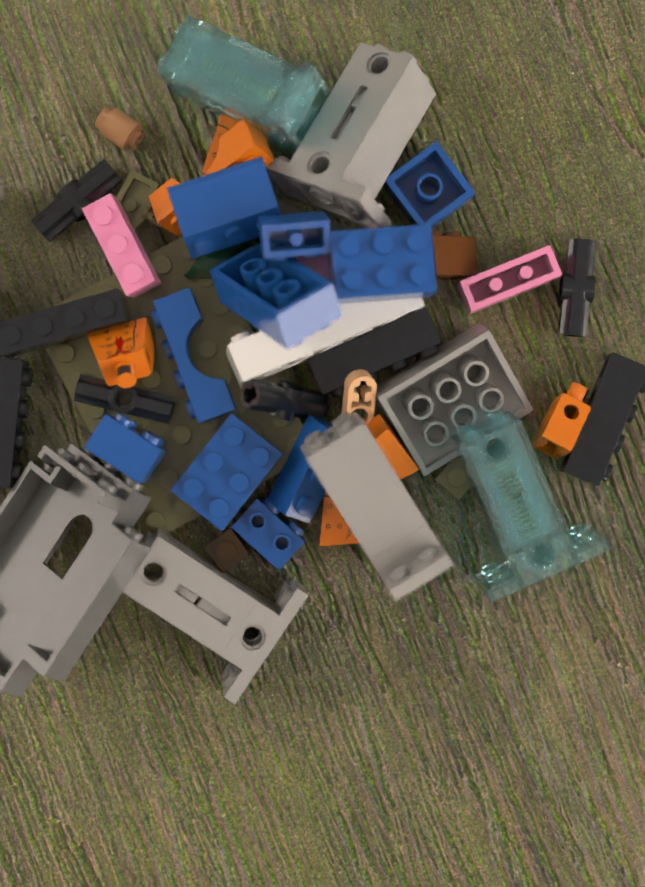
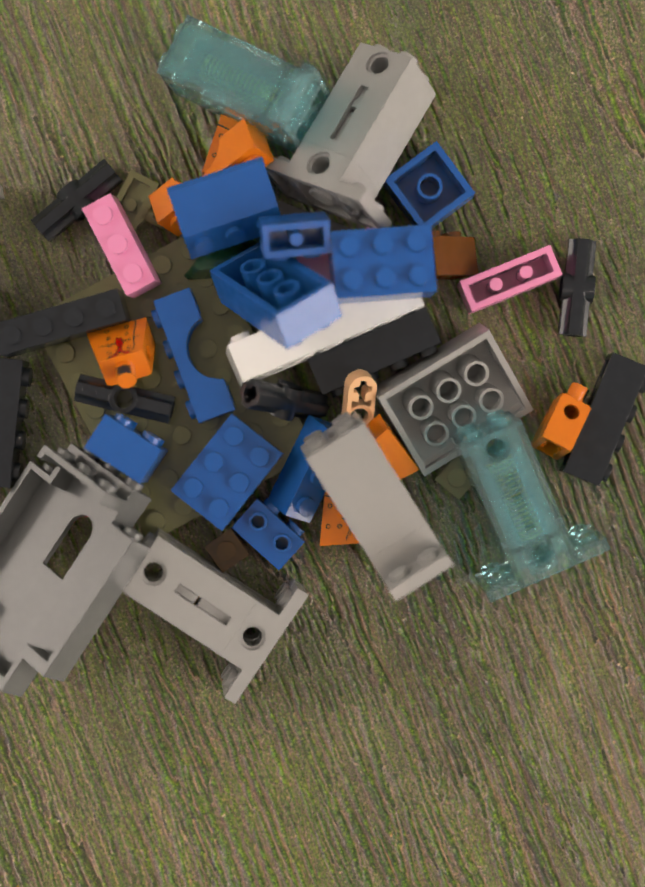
medium nougat brick [95,106,144,151] -> none

